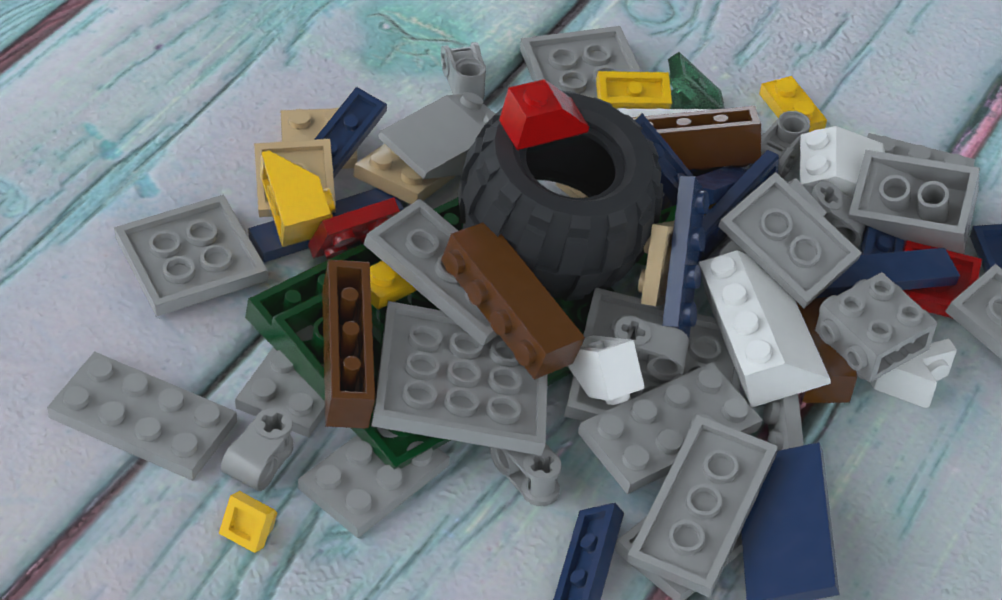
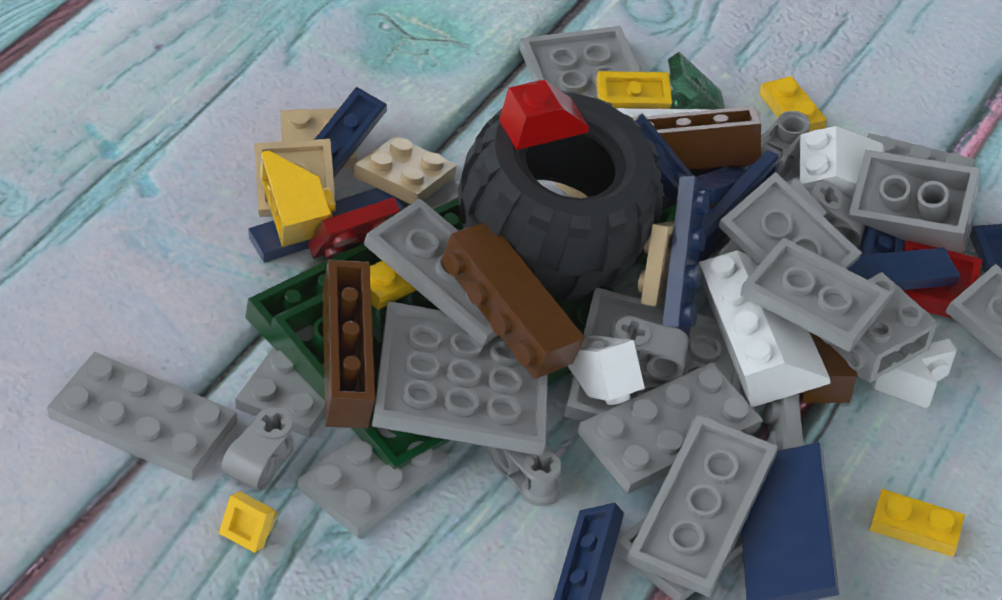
light grey plate [114,194,268,317] -> none
light grey slope [378,92,496,179] -> none
light grey piece [441,42,486,99] -> none
none -> light grey plate [740,237,892,353]
none -> yellow plate [869,489,965,557]

